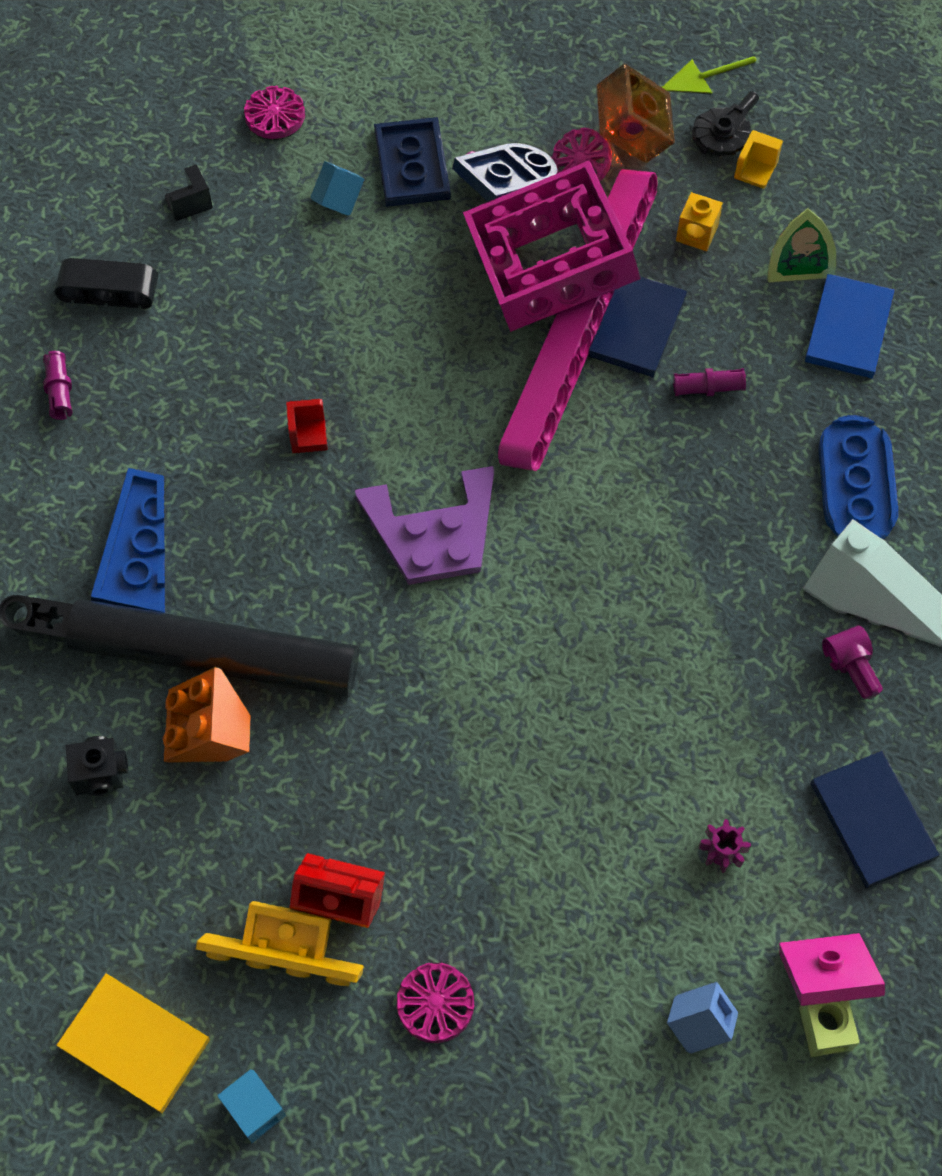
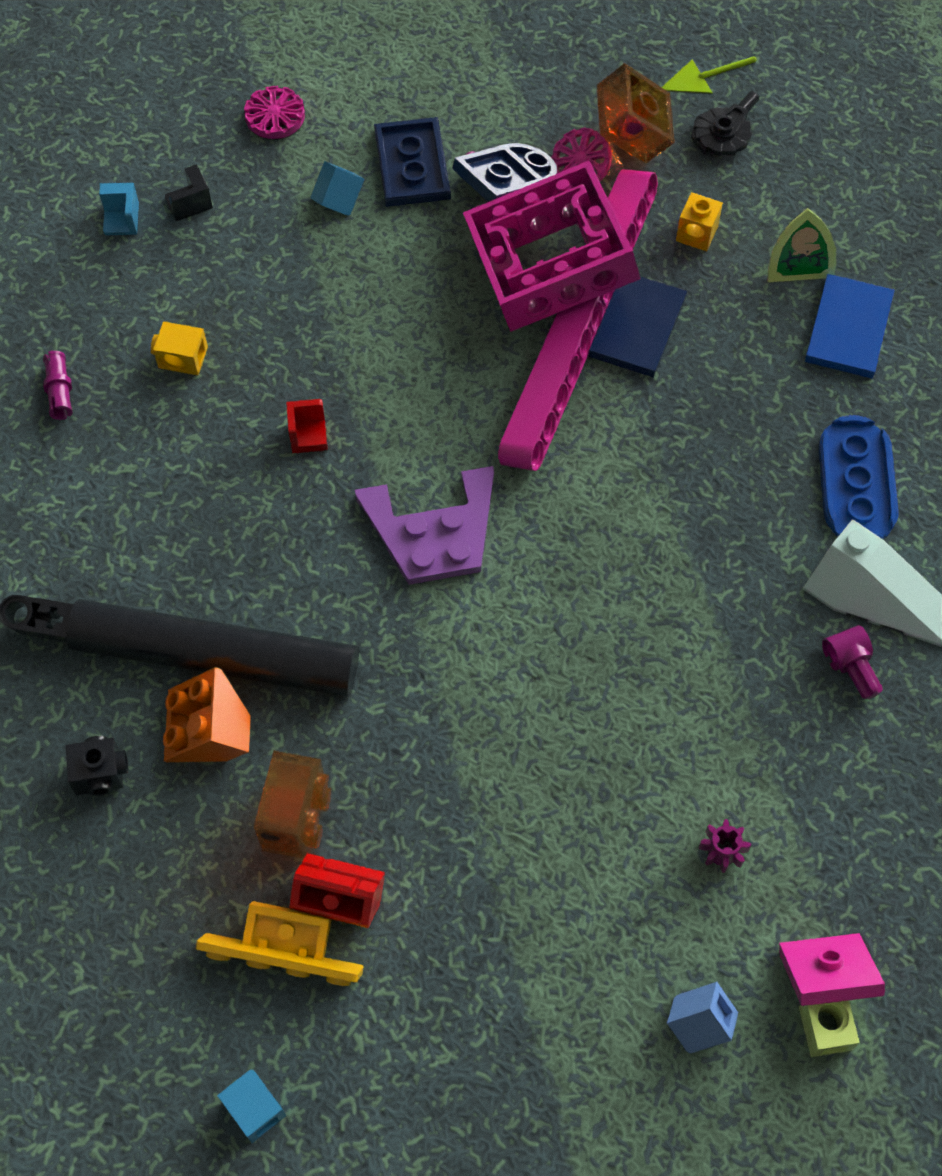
black beam [54,258,158,309] -> none
yellow tile [57,973,210,1114] -> none
blue wing [91,468,165,613] -> none
dark pink wheel [397,963,474,1043] -> none
magenta pin [673,368,746,396] -> none
yellow panel [734,130,783,188] -> none
dark blue tile [810,751,940,889] -> none
none -> dark azure panel [99,183,139,235]
none -> yellow brick [151,321,208,375]
none -> clear orange brick [254,750,332,859]

